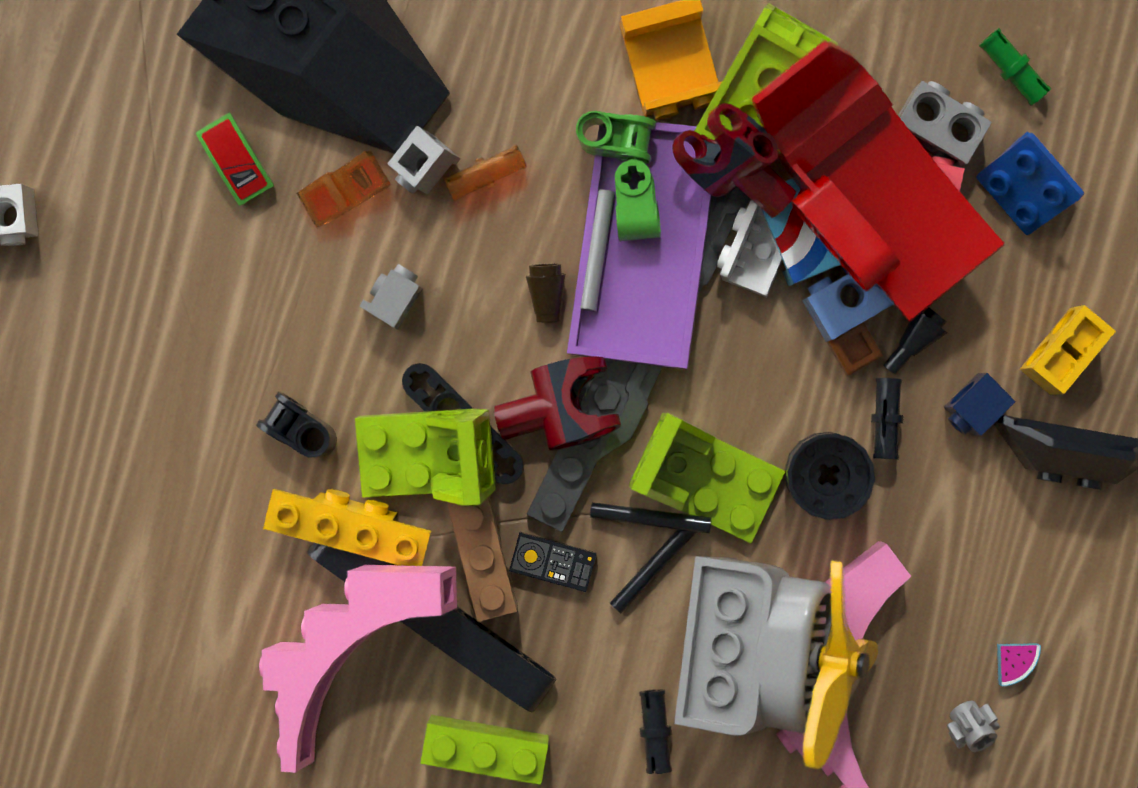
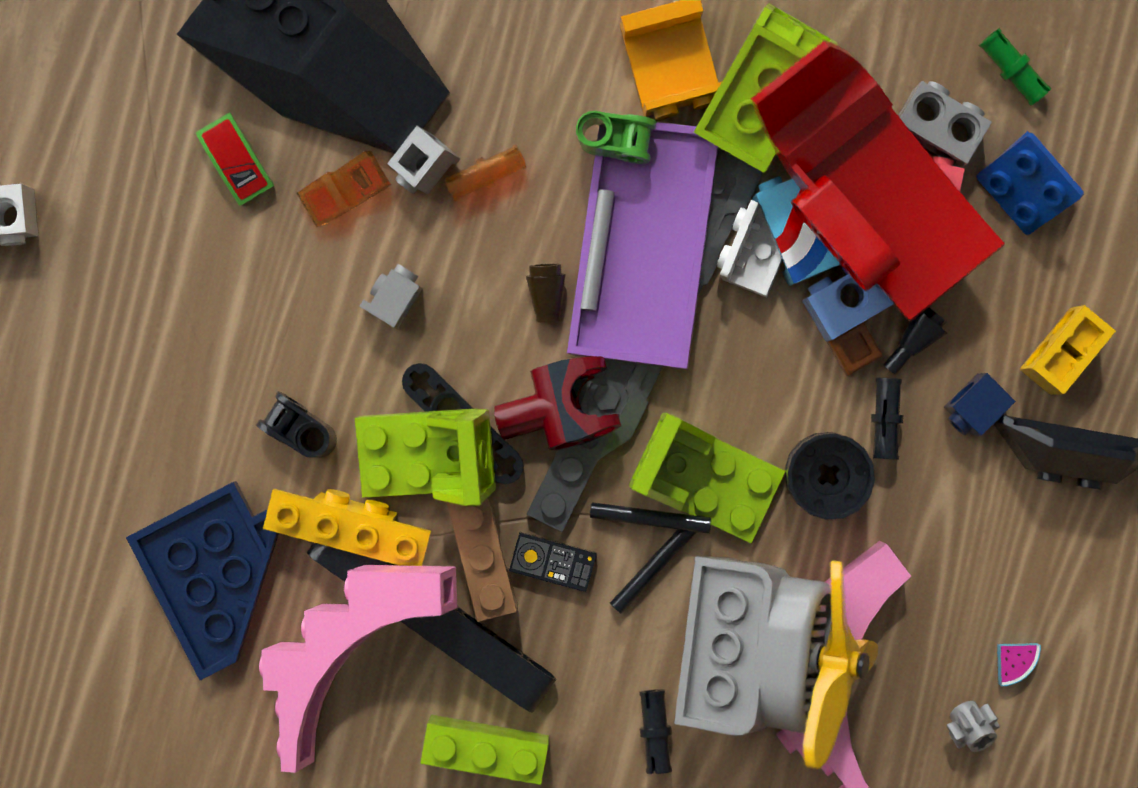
bright green piece [615,159,661,241] -> none
dark red connector [672,103,796,218] -> none
none -> dark blue wing [126,481,279,680]

